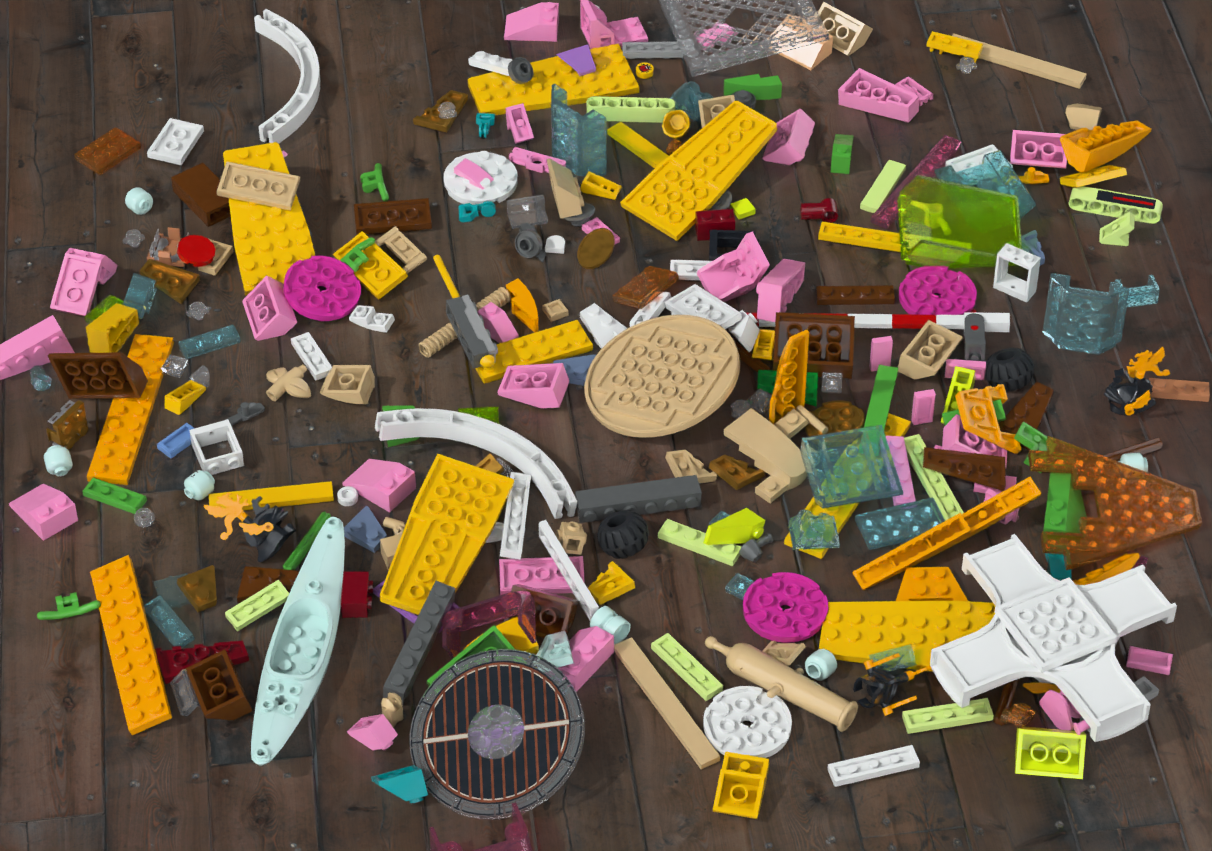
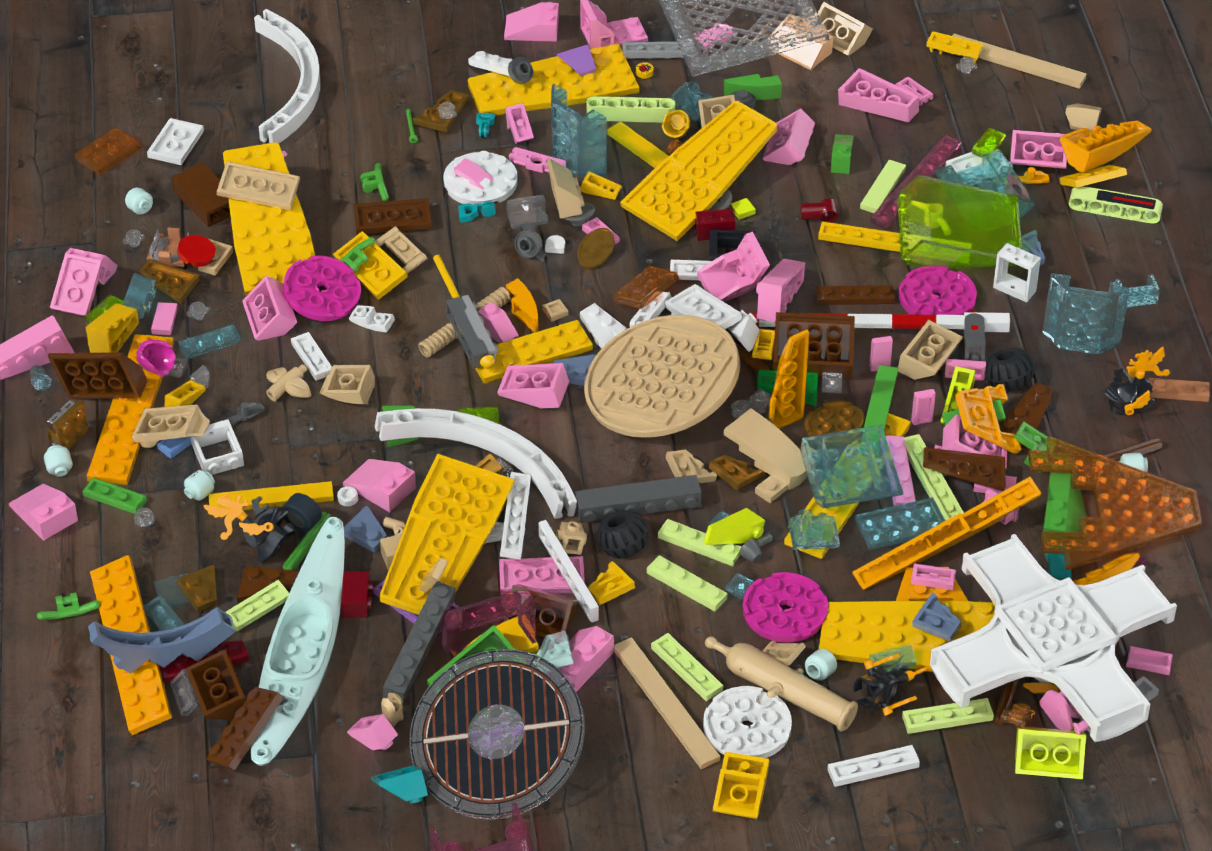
light aqua wheel [590,606,631,645] -> none
tan plate [774,405,828,439] -> none
yellowish green slope [1099,212,1135,246] -> none
none -> sand blue arch [88,607,236,674]
none -> tan slope [132,405,210,448]
none -> dark pink hair [136,339,176,377]
none -> bright pink tile [151,302,178,335]
none -> reddish brown plate [206,687,284,770]
none -> black wheel [282,493,322,533]
none -> bright green piece [406,109,418,144]
none -> tan tile [419,558,448,593]
none -> yellowish green plate [647,555,728,611]
none -> bright pink tile [911,564,956,590]
none -> sand blue wing [912,593,961,642]
none -> clear neon green plate [972,128,1006,160]
none -> dark grey piece [1004,174,1030,202]

